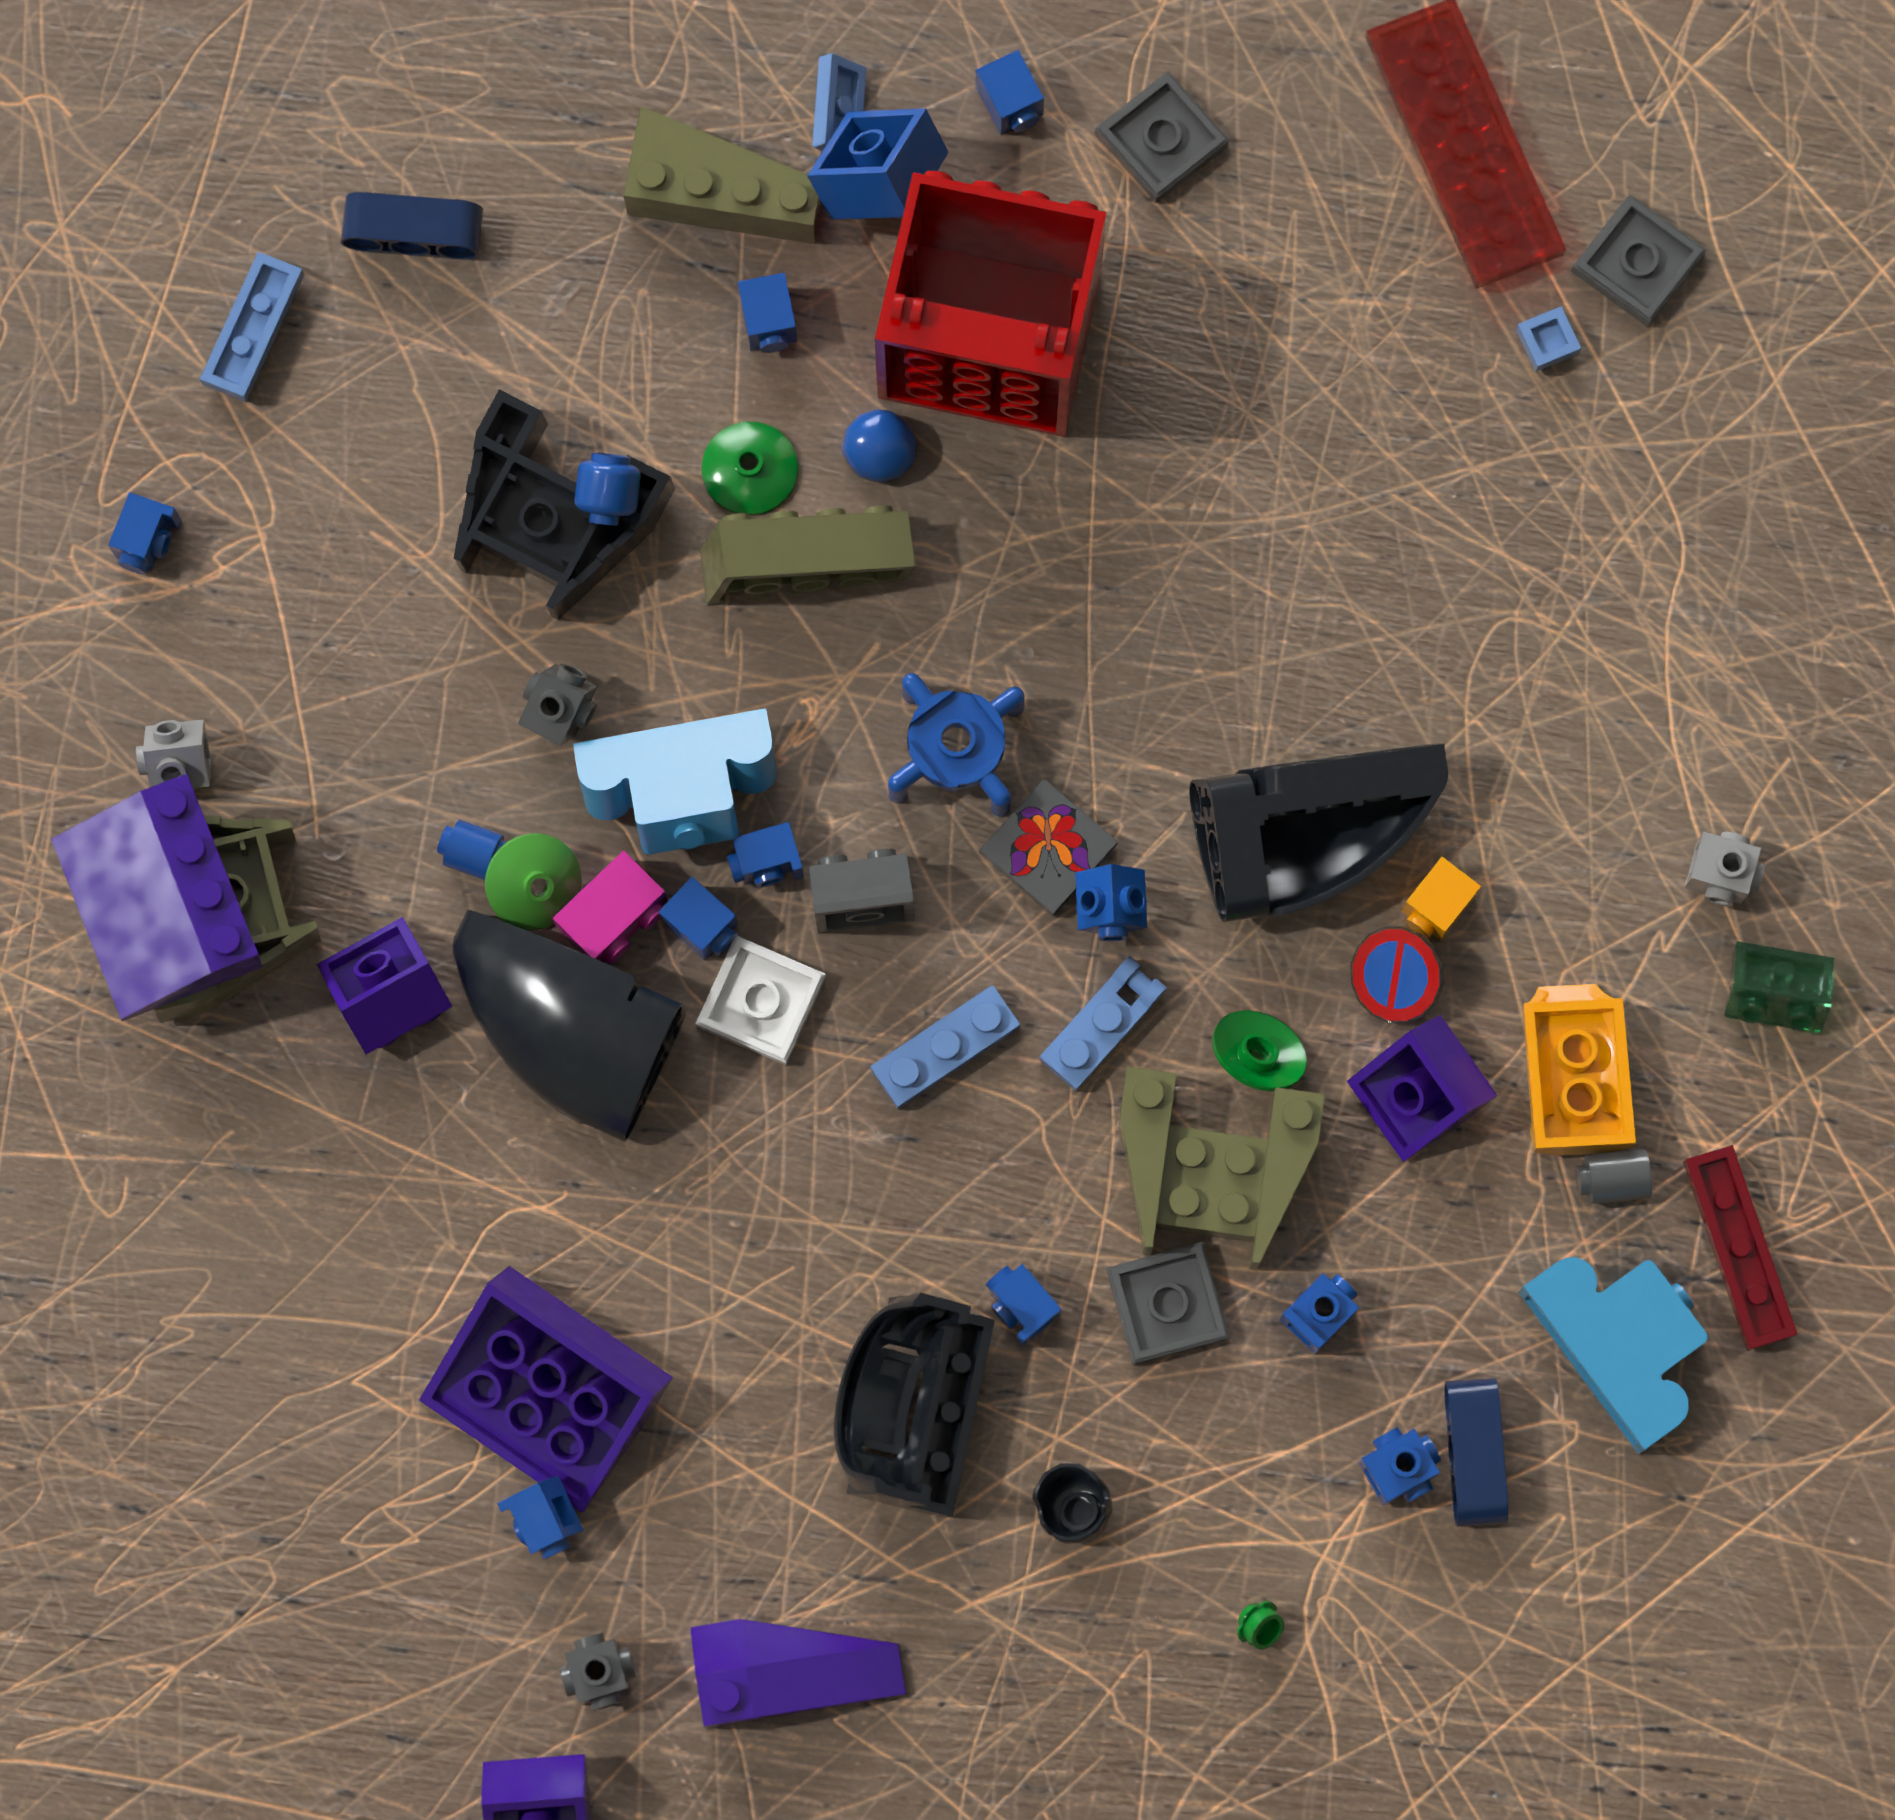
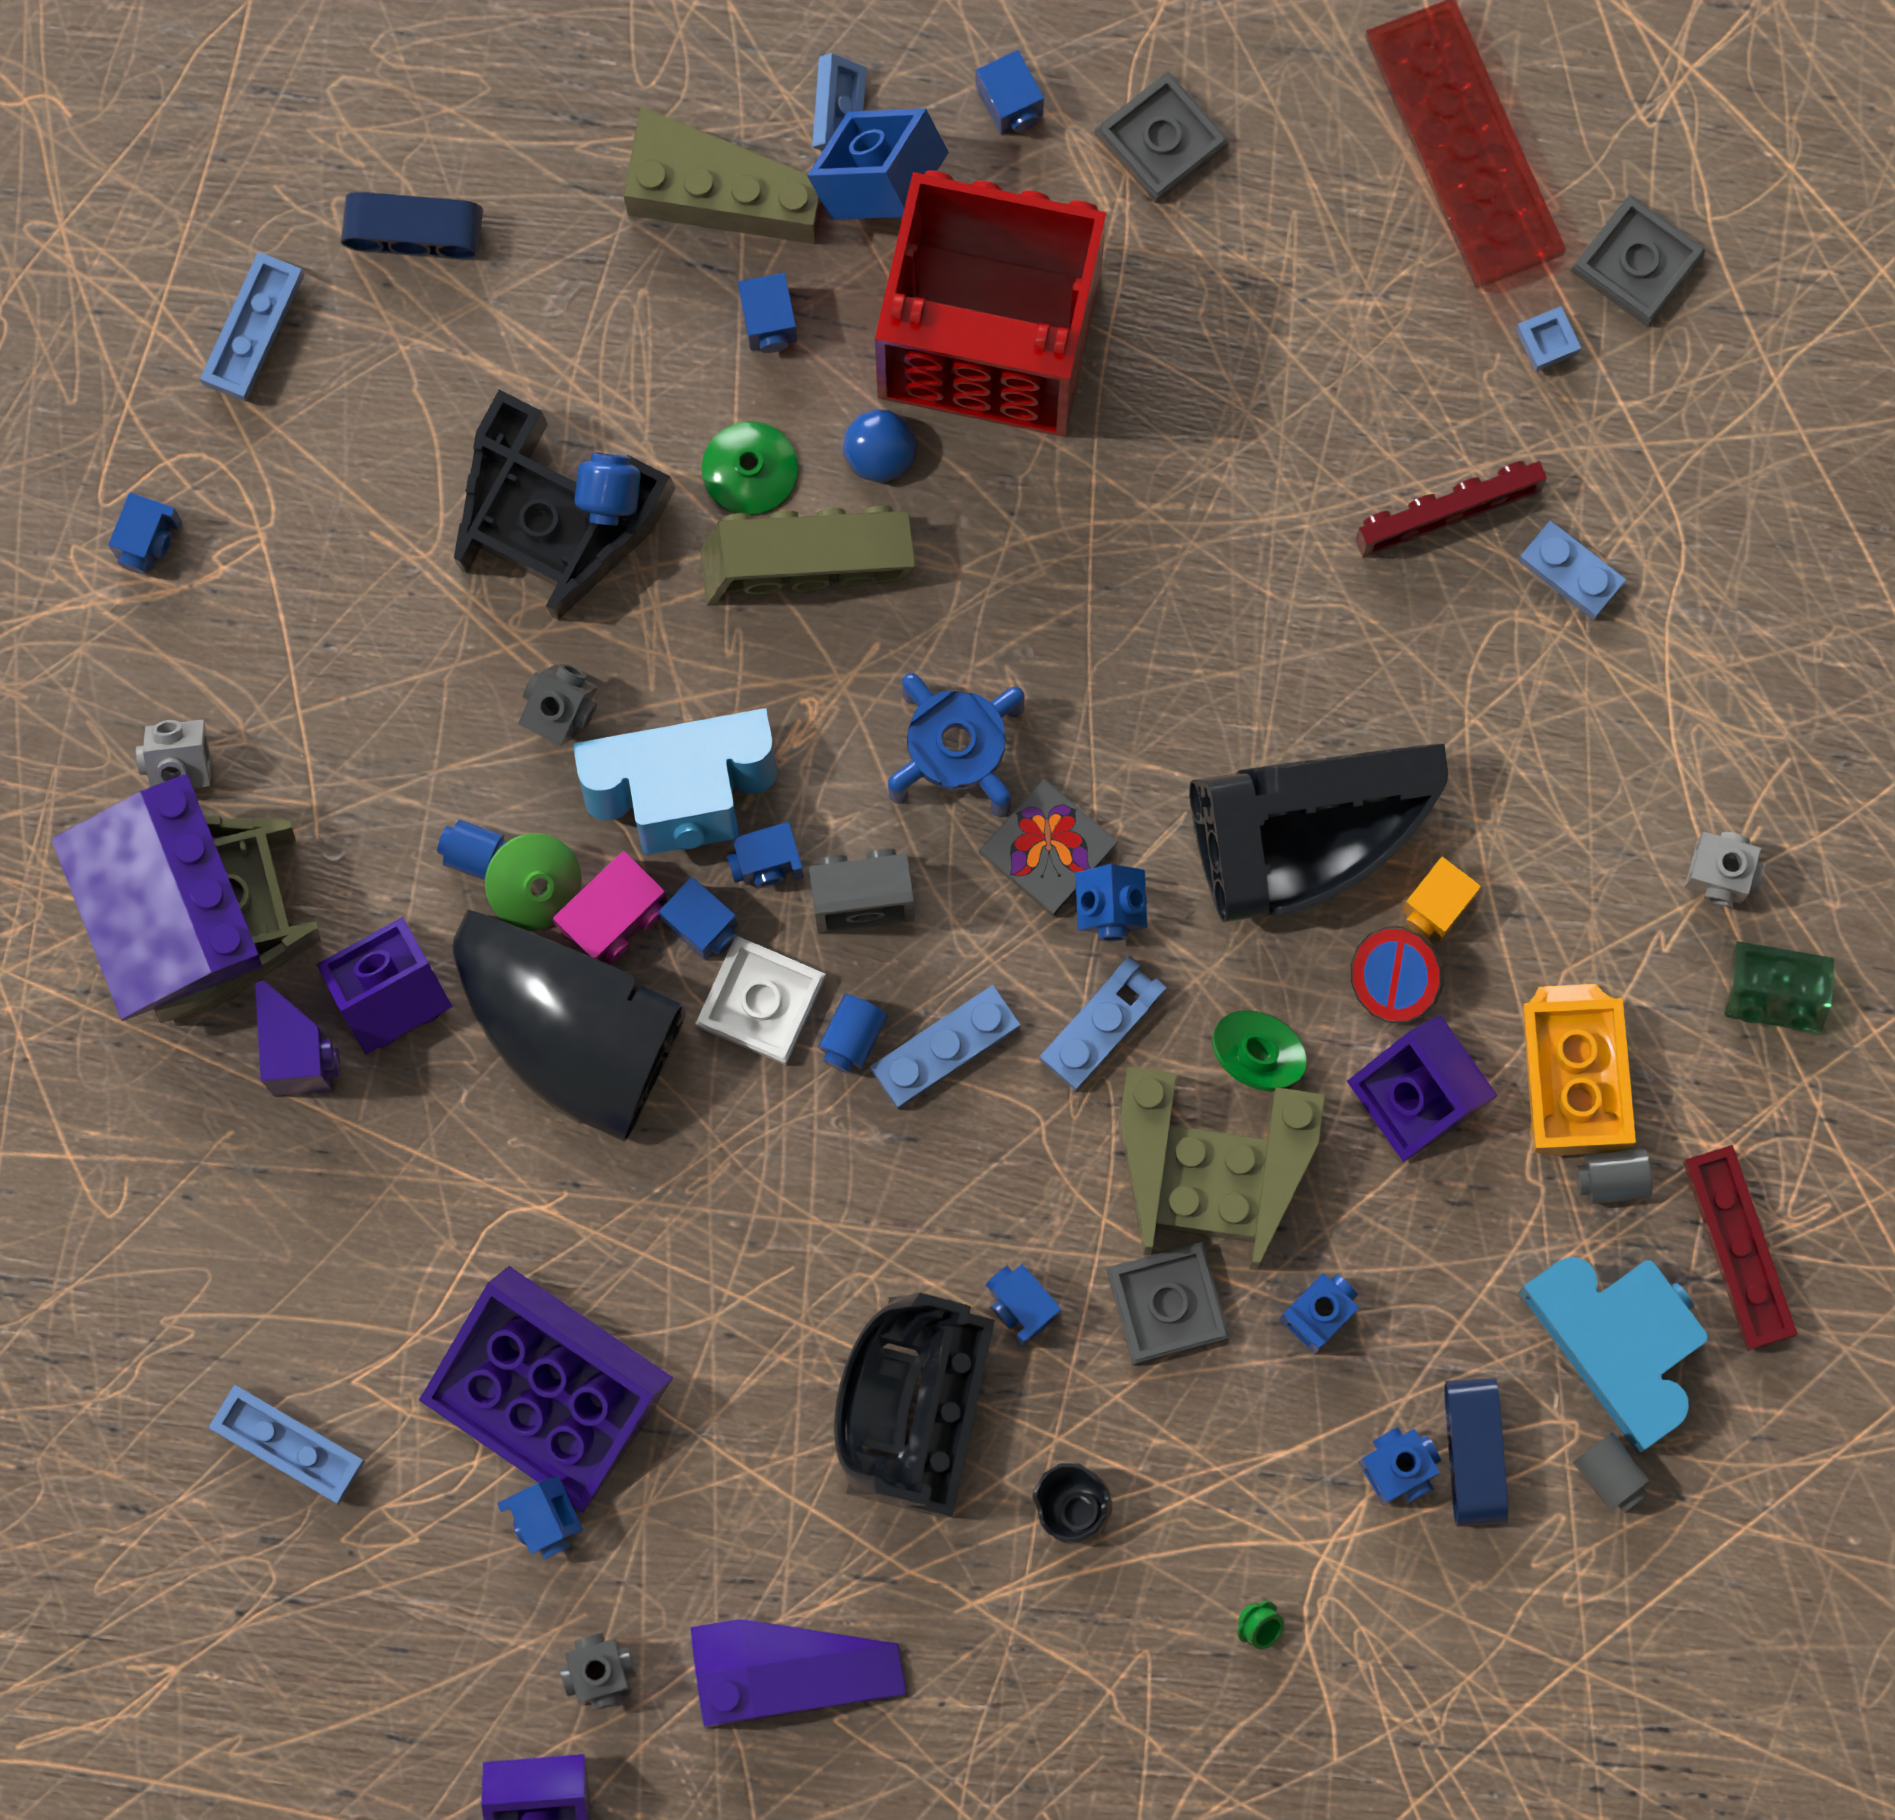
none -> medium blue plate [208,1384,365,1505]
none -> dark purple slope [255,981,341,1097]
none -> blue brick [818,994,888,1074]
none -> dark red plate [1355,461,1547,558]
none -> medium blue plate [1518,520,1626,620]
none -> dark grey brick [1573,1432,1650,1513]

